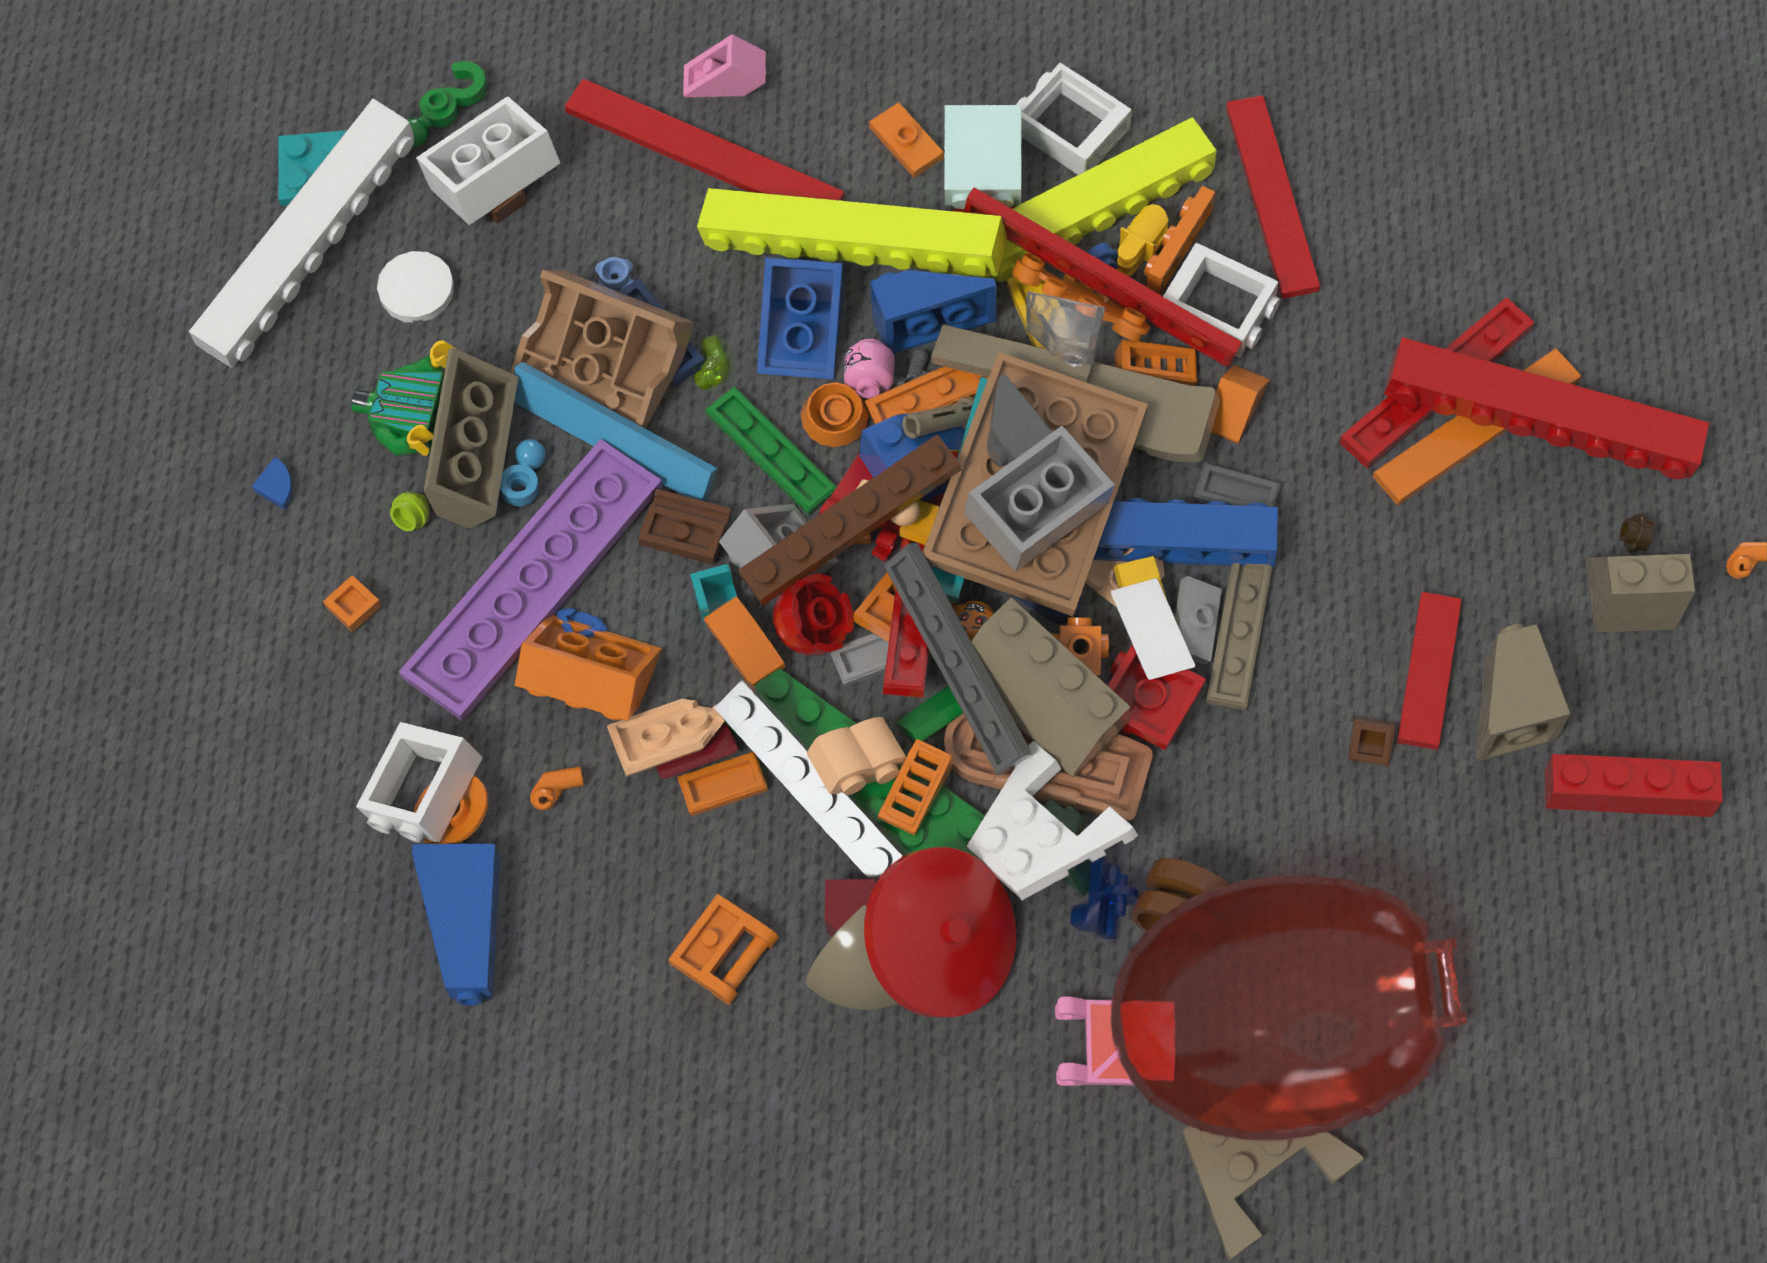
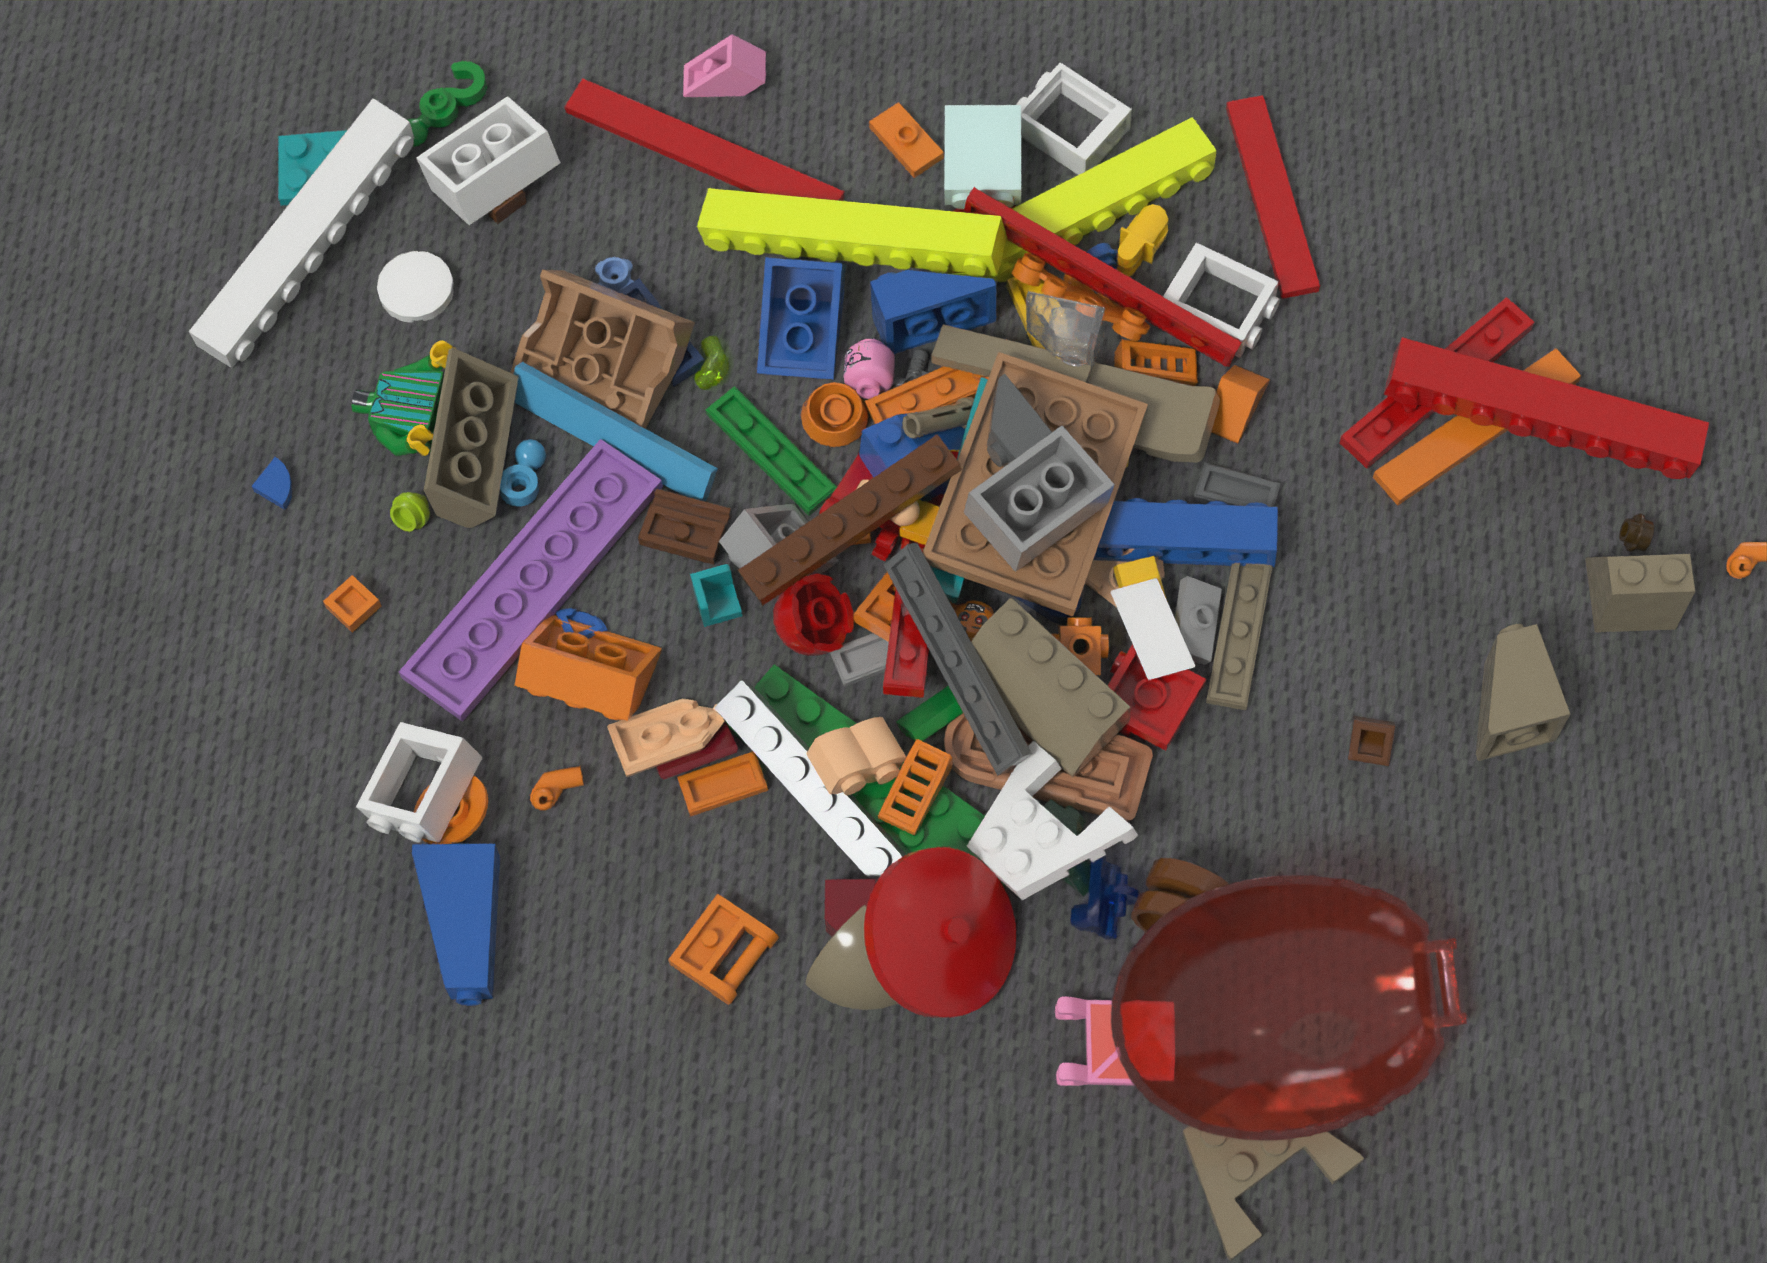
orange slope [703,596,785,687] -> none
orange plate [1144,186,1216,295] -> none
red tile [1397,592,1461,750] -> none
red brick [1545,754,1722,817] -> none

